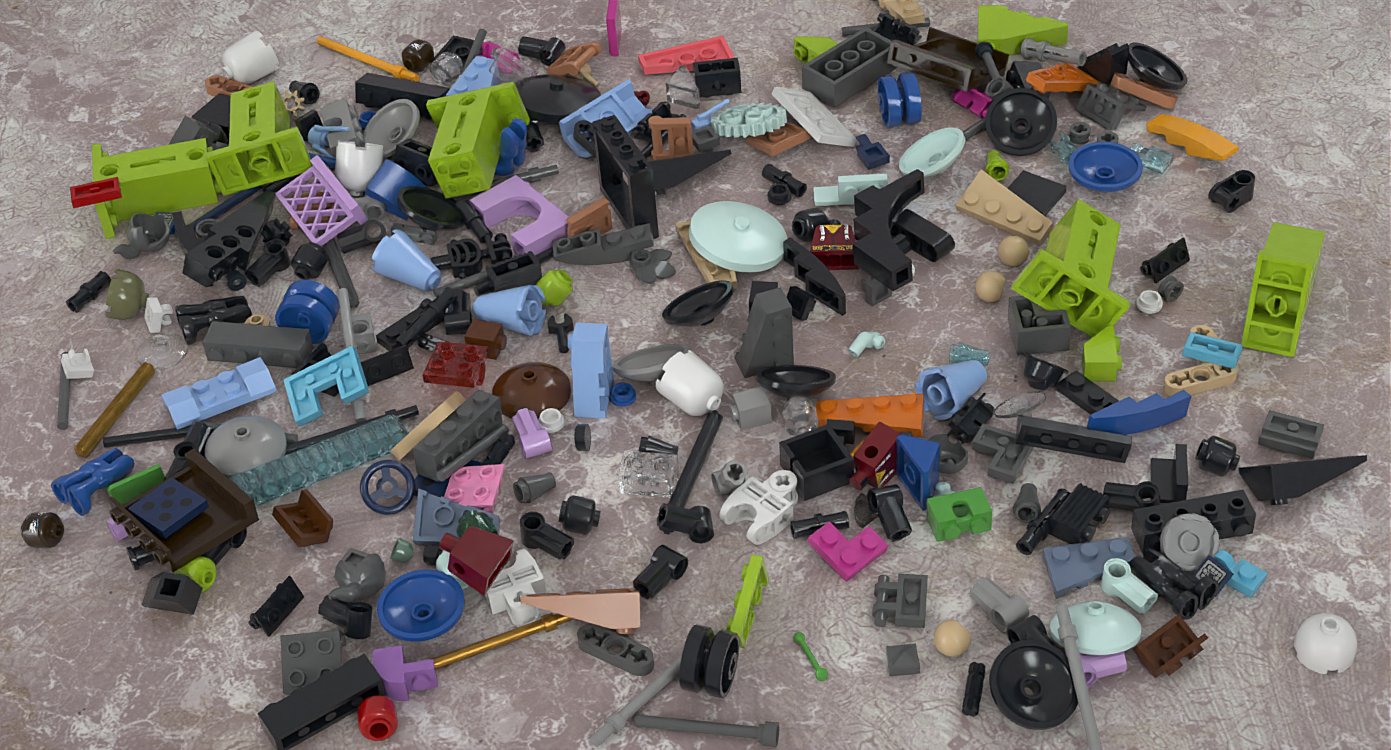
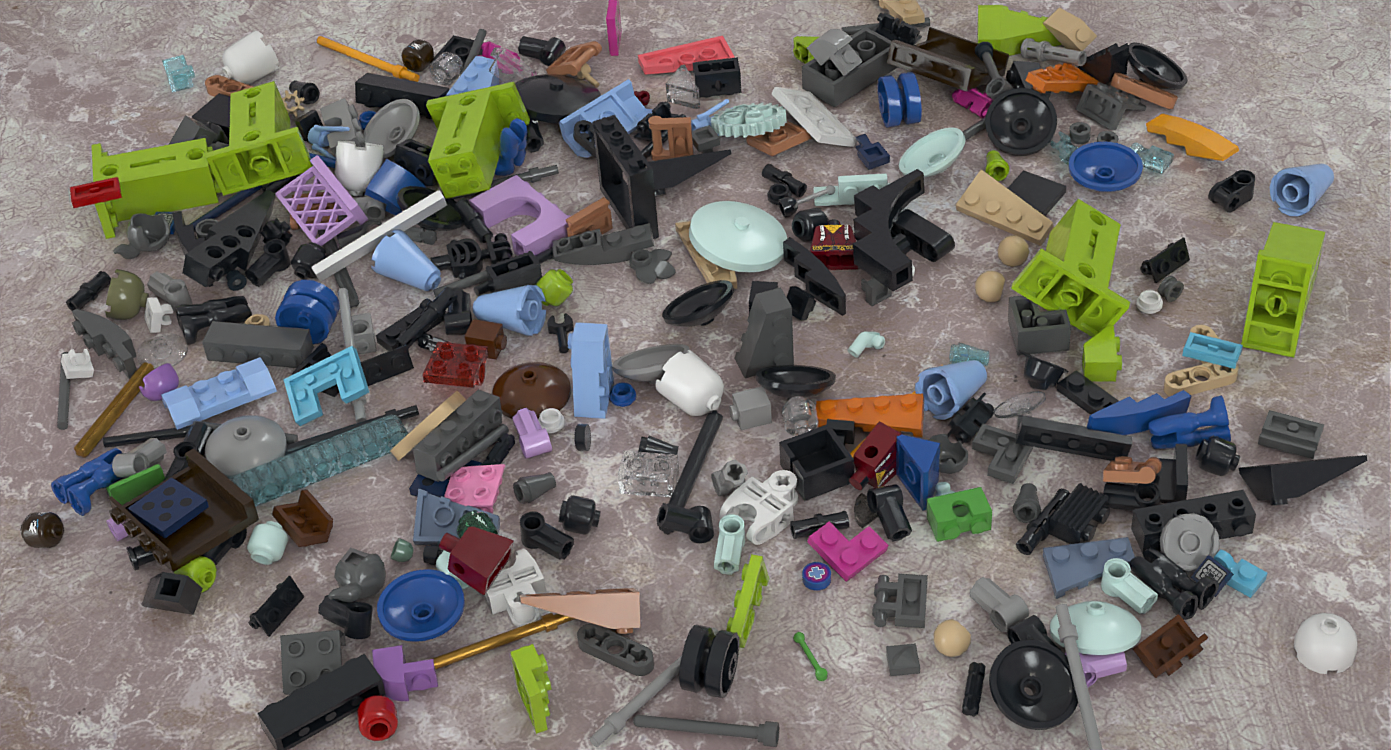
dark blue piece [360,460,415,515] -> none
black piece [633,545,689,600] -> none
none -> dark grey slope [72,309,137,379]
none -> light grey piece [112,438,167,478]
none -> medium lavender hair [139,363,179,401]
none -> light grey piece [147,271,192,312]
none -> clear light blue brick [162,55,195,93]
none -> light aqua head [247,521,288,565]
none -> white tile [312,190,447,282]
none -> lime plate [510,644,552,734]
none -> light aqua piece [714,514,745,575]
none -> hinge [778,185,836,218]
none -> tile [802,562,831,591]
none -> light grey brick [807,29,863,76]
none -> tan slope [1043,7,1097,51]
none -> nougat plate [1103,456,1162,484]
none -> blue piece [1148,395,1231,449]
none -> light blue cone [1269,164,1334,216]

